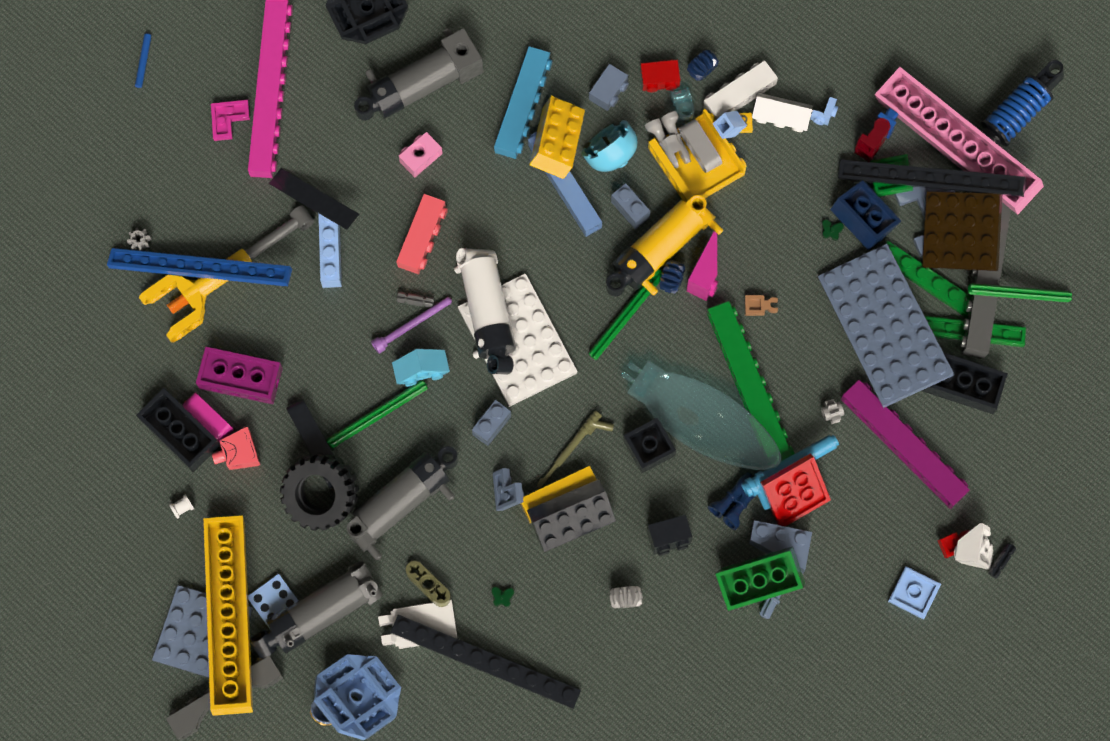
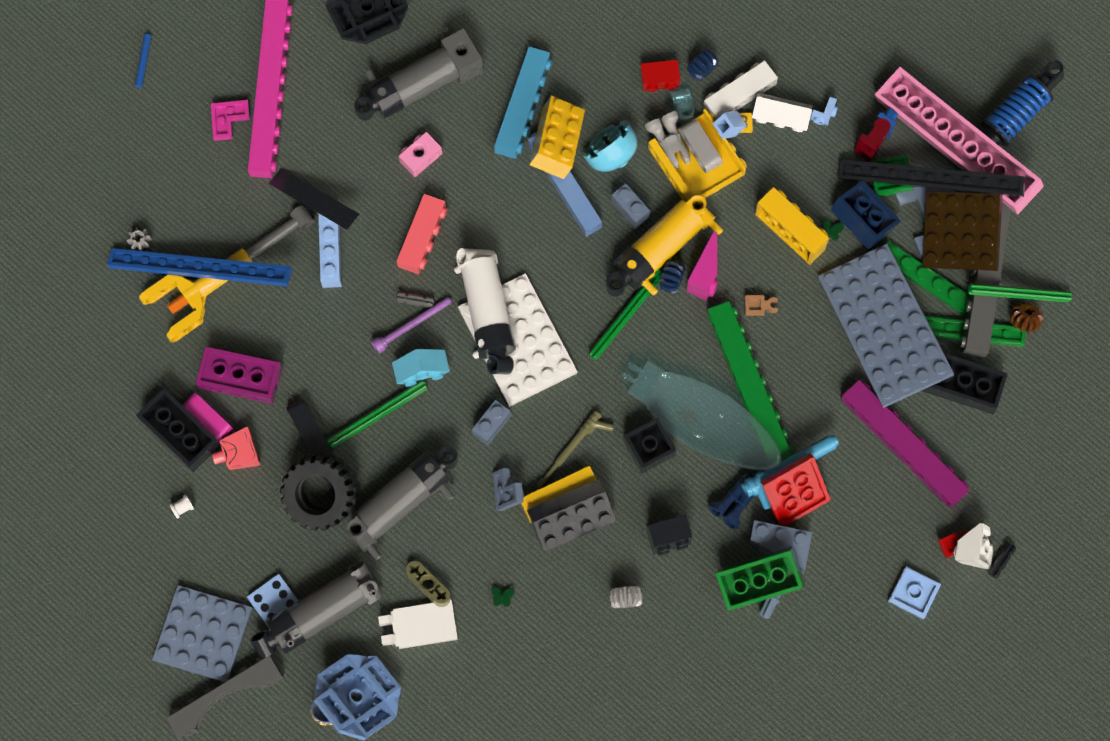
yellow brick [203,515,253,716] -> none
black plate [390,615,581,709] -> none
sand blue brick [589,64,629,111] -> none
light grey gear [821,399,844,424] -> none
none -> yellow brick [755,187,829,265]
none -> reddish brown gear [1010,301,1043,334]

